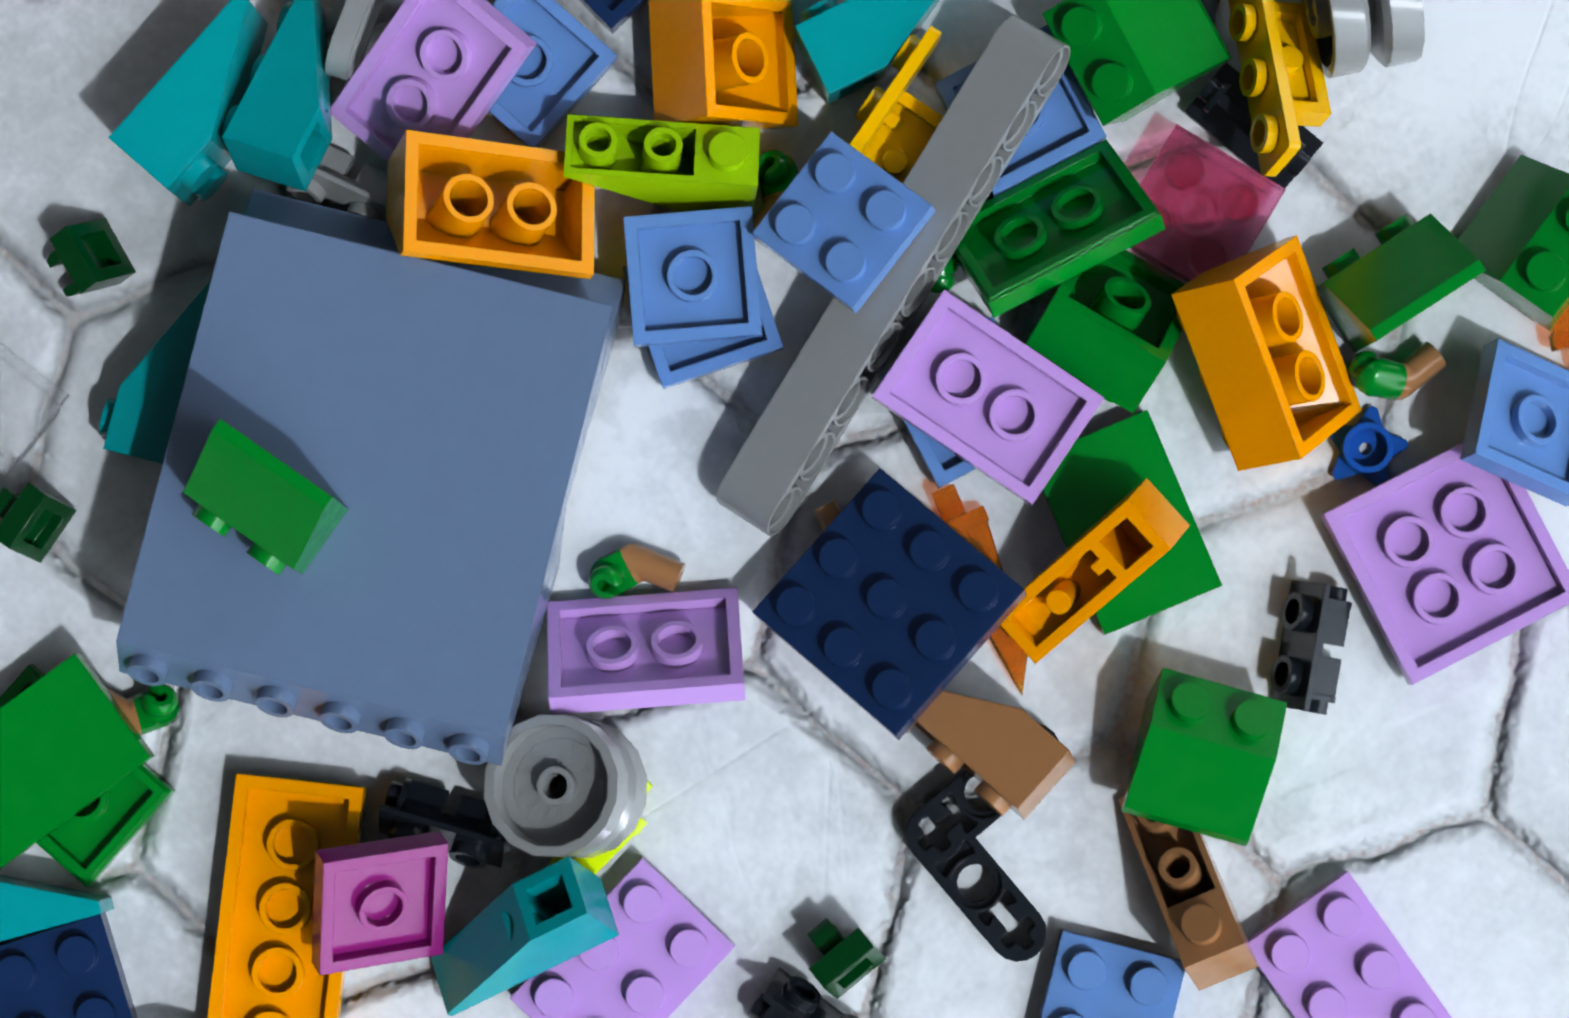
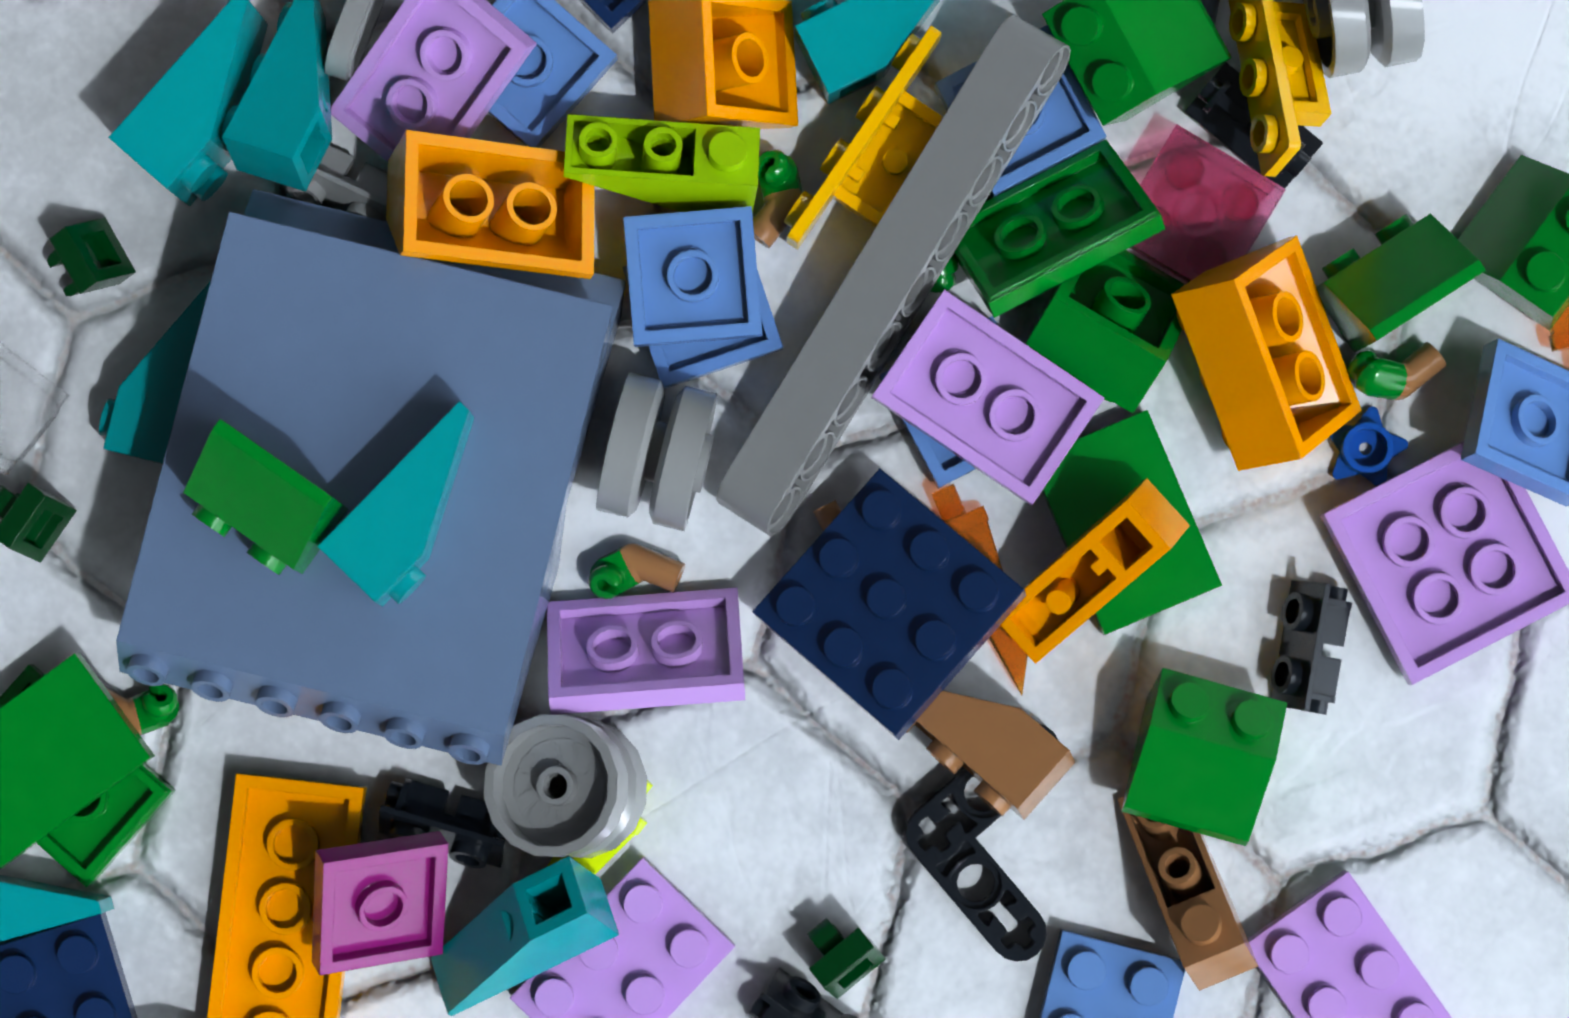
medium blue plate [752,131,936,314] -> none
none -> teal slope [317,401,474,607]
none -> light grey wheel [596,372,718,531]

